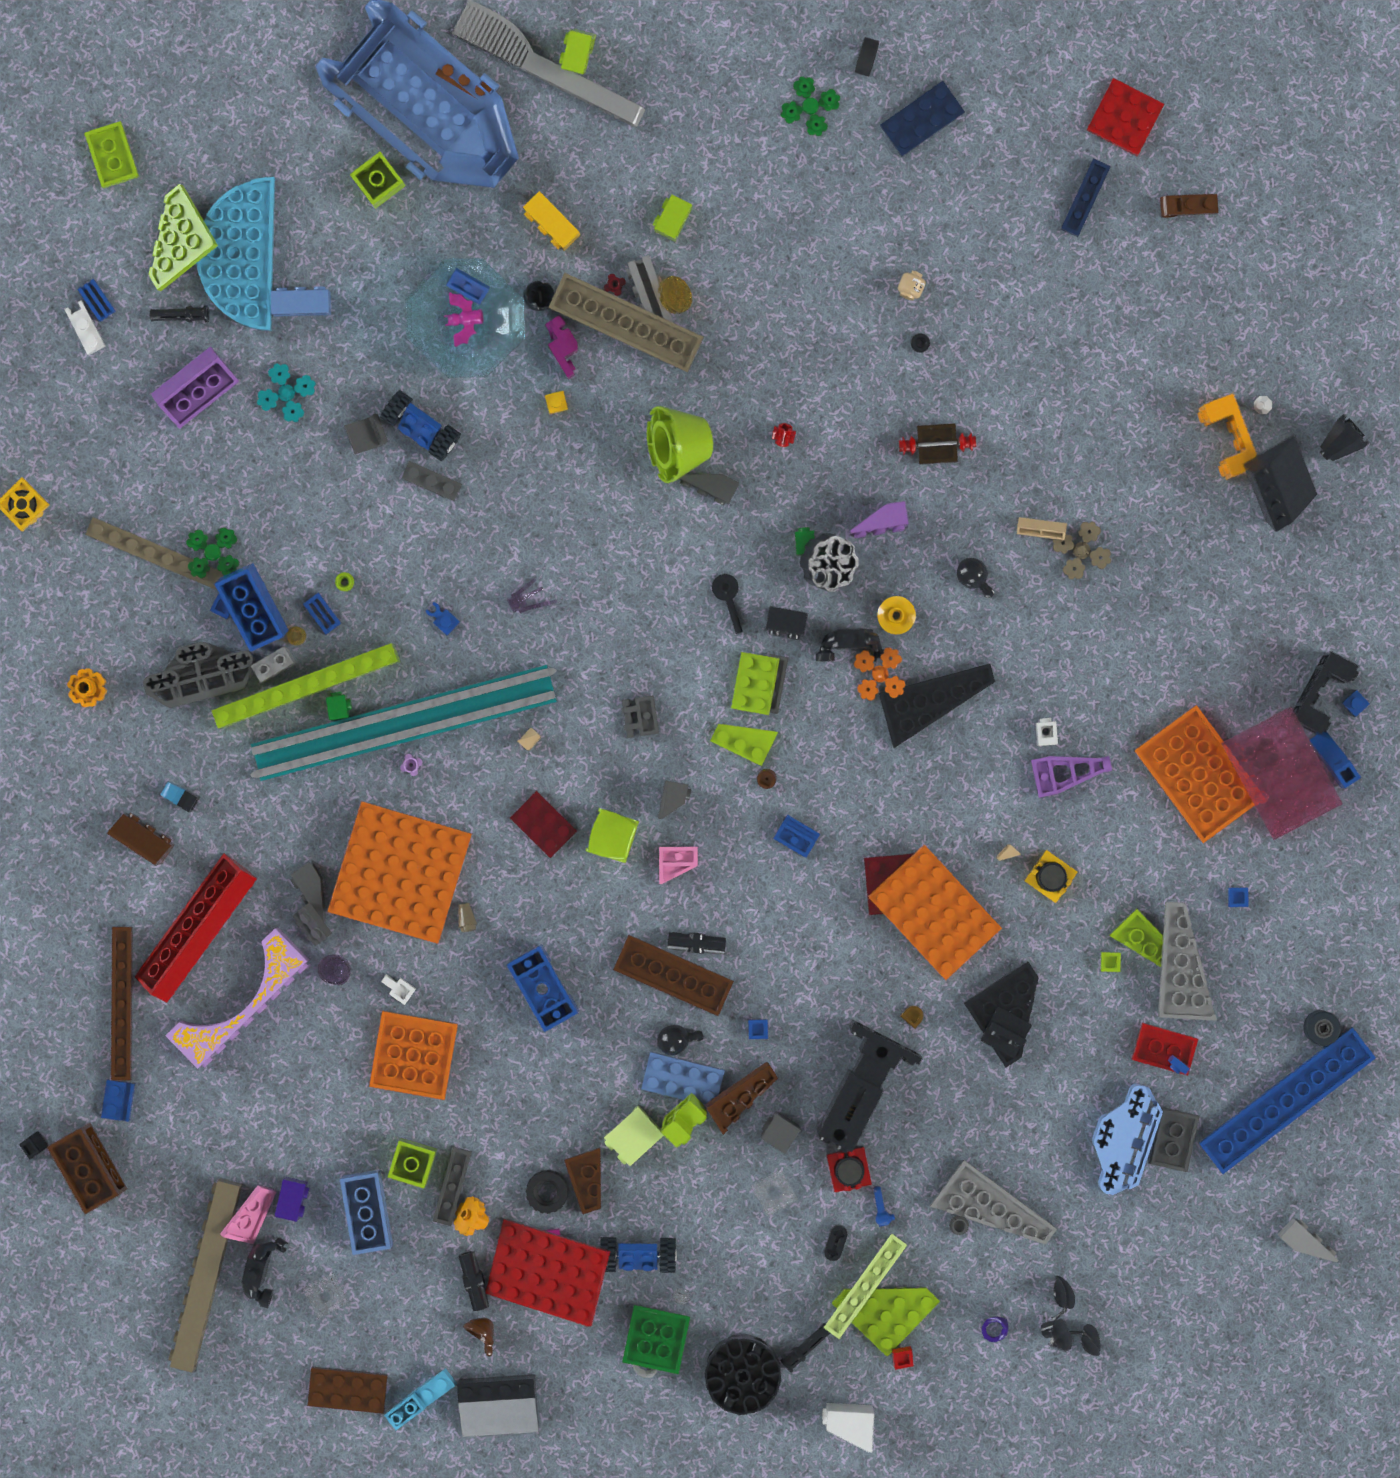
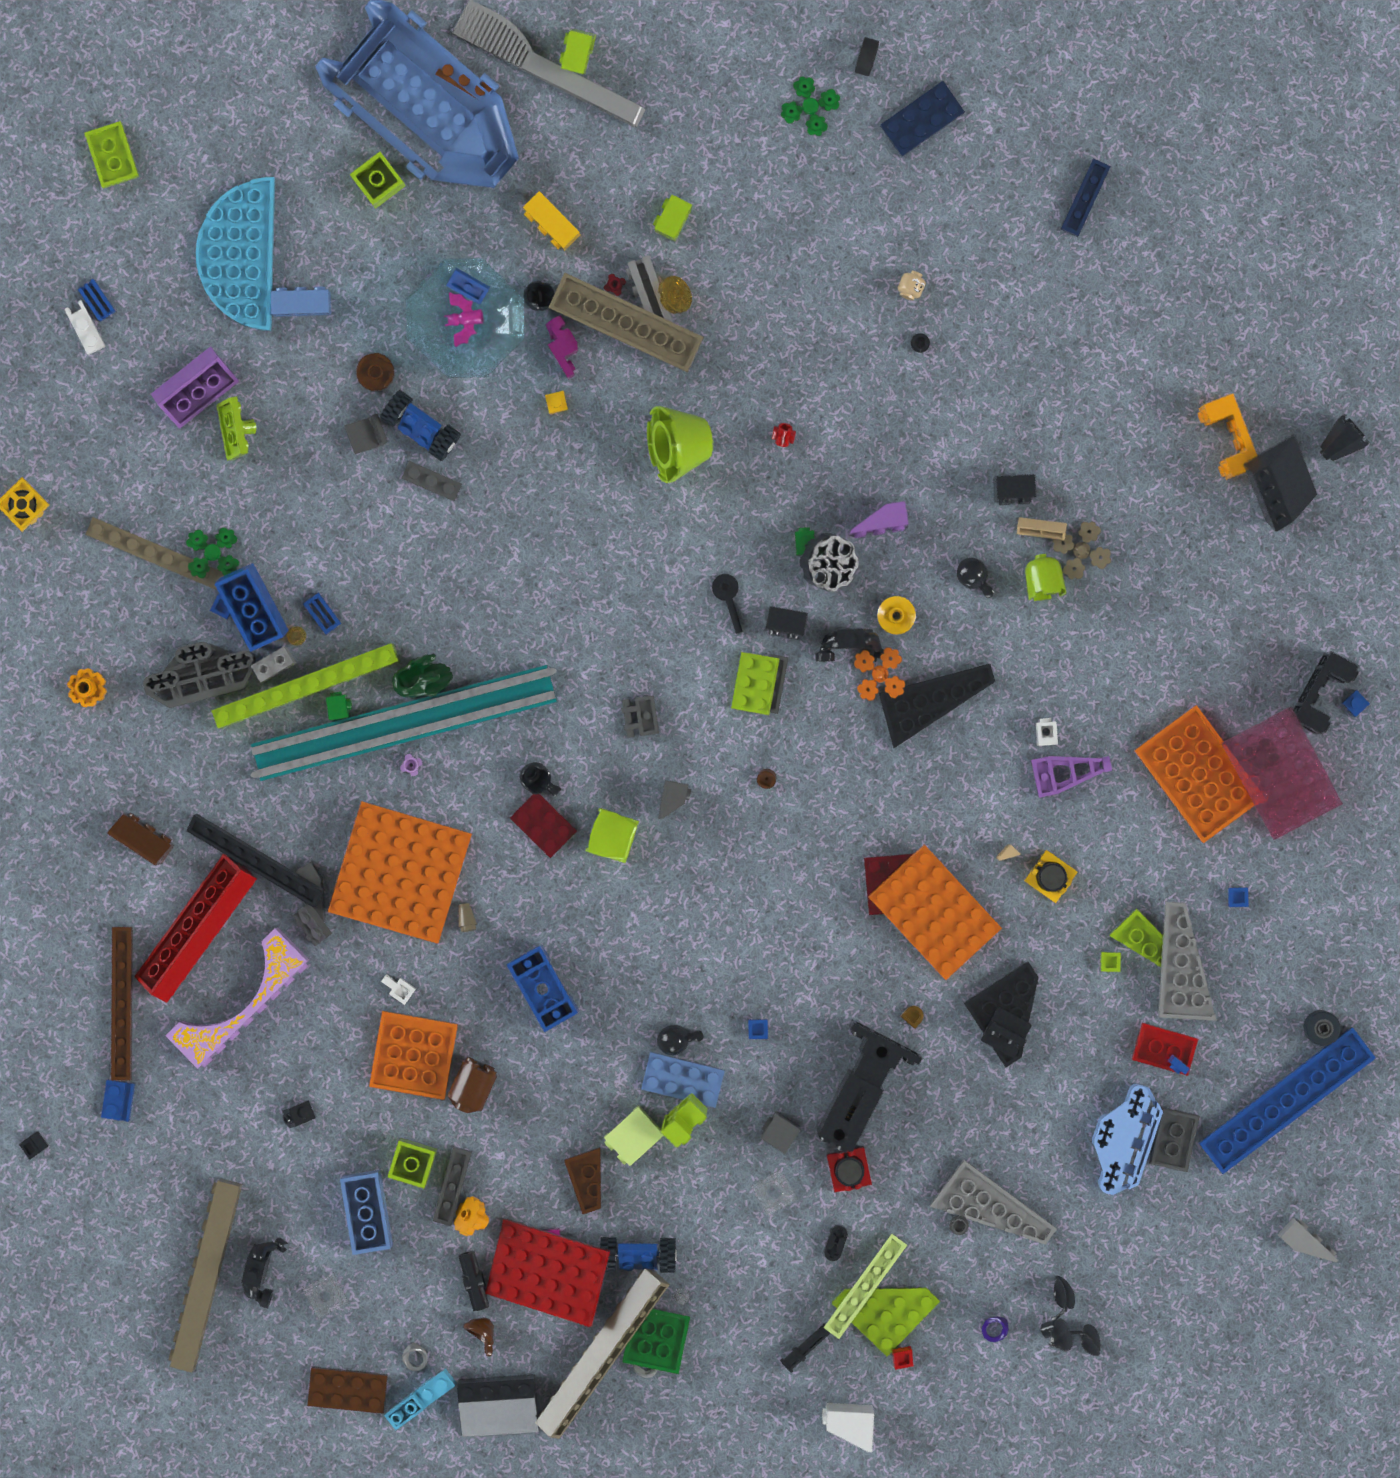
reddish brown brick [47,1123,128,1214] -> none
lime plate [148,184,218,291] -> none
black pin [150,305,210,323] -> none
leg [160,781,200,812] -> none
bright pink wing [220,1185,276,1244] -> none
teal plant [257,363,316,422] -> none
dark purple brick [274,1177,310,1222] -> none
clear purple hair [318,954,351,986] -> none
lime plate [335,572,354,592] -> none
blue plate [426,602,460,636] -> none
clear purple plant [507,578,557,614] -> none
tan slope [517,728,541,750] -> none
black tyre [526,1170,569,1214] -> none
reddish brown plate [613,935,734,1016] -> none
bright pink wing [659,847,698,884] -> none
black piece [667,932,726,954] -> none
dark grey slope [679,474,739,506] -> none
reddish brown wing [704,1062,778,1135] -> none
black brick [705,1334,781,1415] -> none
lime wing [710,724,778,766] -> none
blue plate [773,814,820,858] -> none
blue piece [873,1186,895,1227] -> none
dark brown plate [899,423,976,465] -> none
red plate [1086,78,1164,156] -> none
reddish brown plate [1160,194,1219,218] -> none
white rock [1254,396,1272,414] -> none
blue slope [1309,732,1361,788] -> none
none -> black plate [187,814,324,908]
none -> lime plate [216,396,256,461]
none -> black bracket [282,1100,316,1128]
none -> reddish brown tile [356,353,395,391]
none -> dark green hair [392,653,453,698]
none -> light grey piece [402,1343,428,1371]
none -> reddish brown cylinder [447,1057,498,1113]
none -> black hair [519,762,561,796]
none -> brick [535,1268,670,1439]
none -> black brick [993,474,1036,506]
none -> lime cylinder [1025,554,1067,601]

